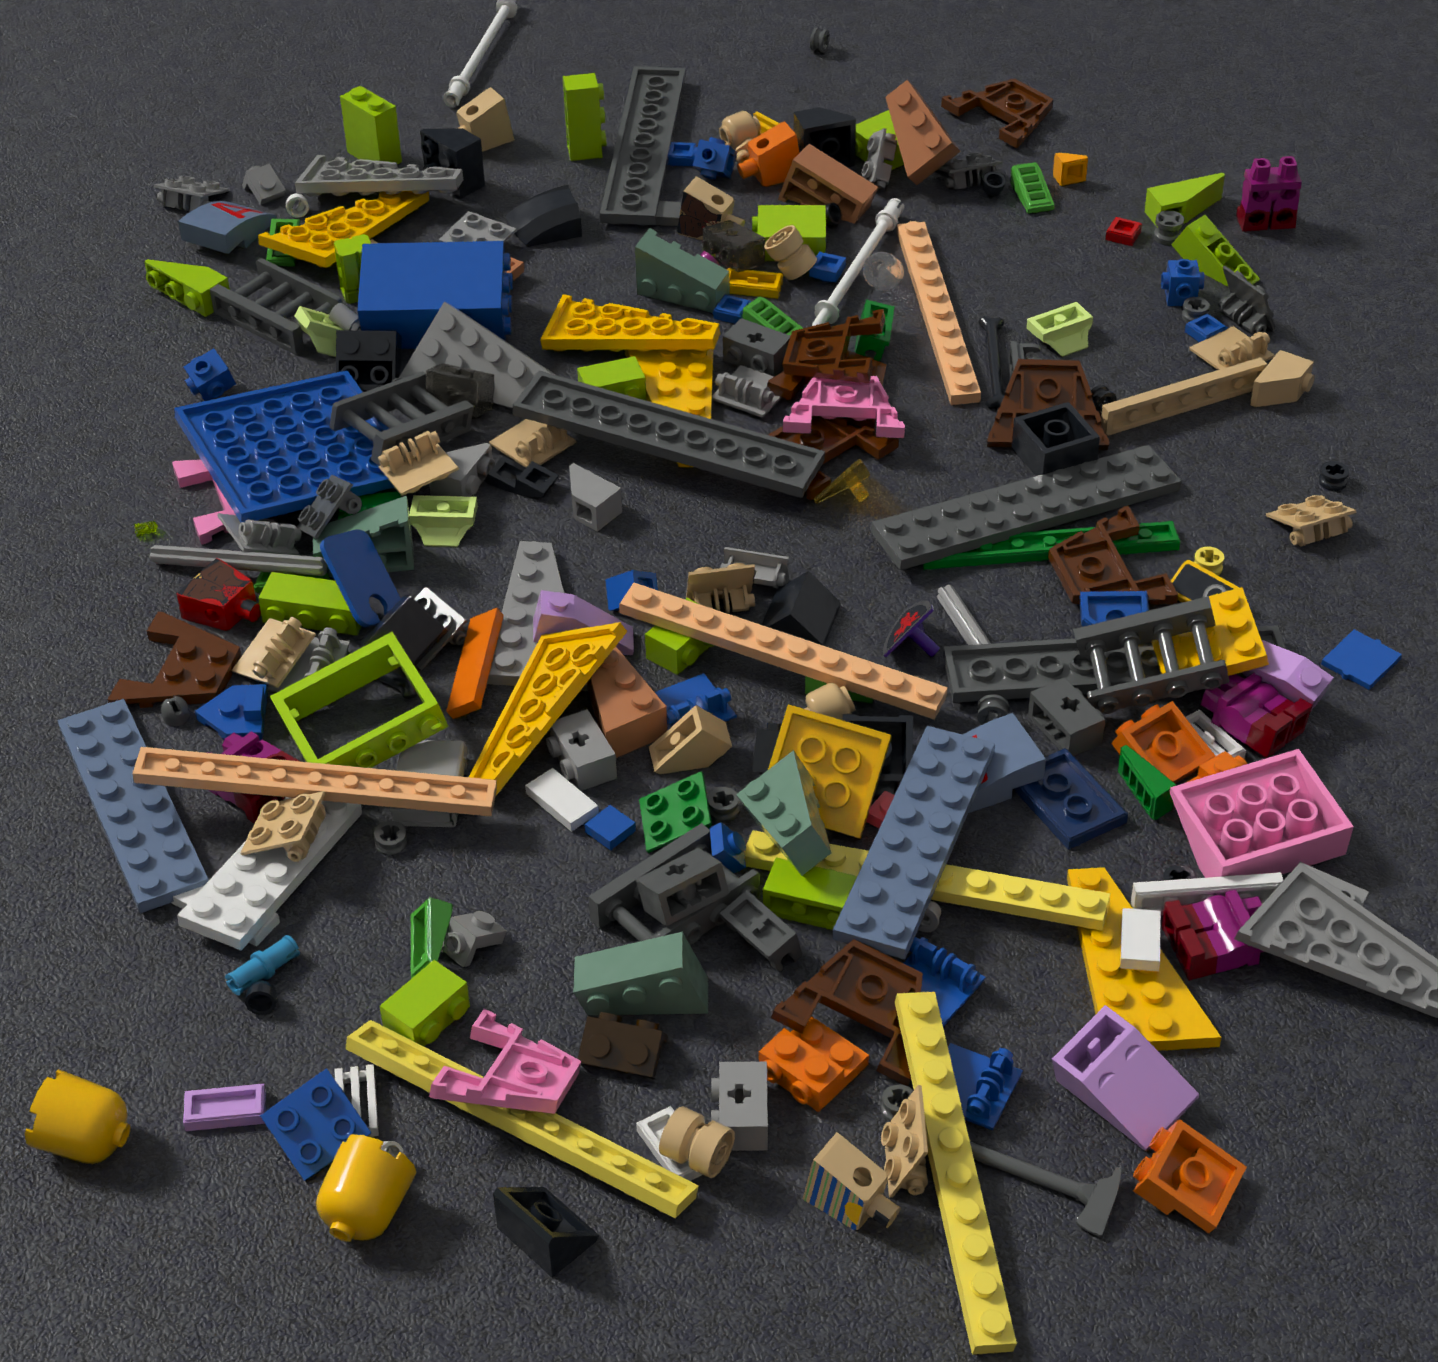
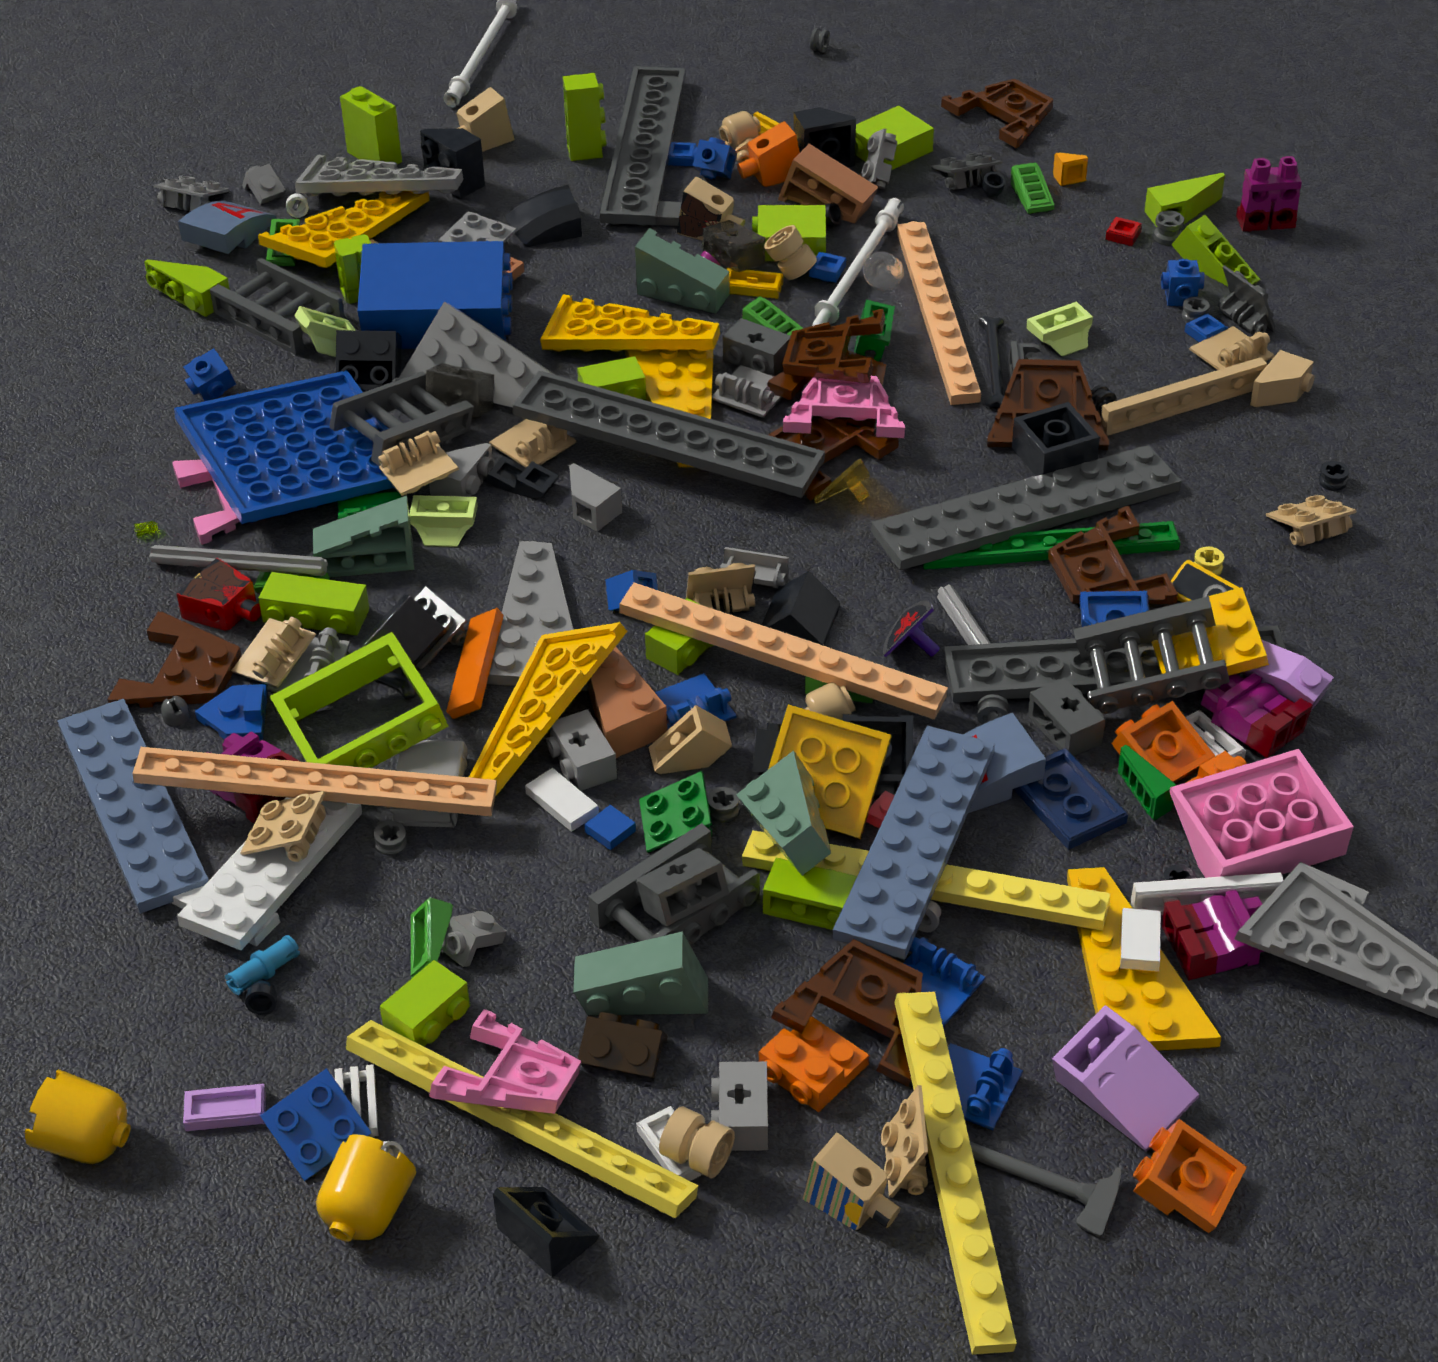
light grey hinge [217,513,301,555] -> none
dark grey hinge [296,475,362,539] -> none
blue piece [320,529,401,628] -> none
light grey hinge [329,303,360,331] -> none
lavender slope [533,590,634,655] -> none
blue plate [710,822,746,873] -> none
blue tile [713,294,751,324] -> none
dark grey hinge [719,890,803,971] -> none
dark grey bush [881,1084,914,1122] -> none
nougat wedge [885,80,961,185] -> none
blue piece [1321,629,1402,690] -> none

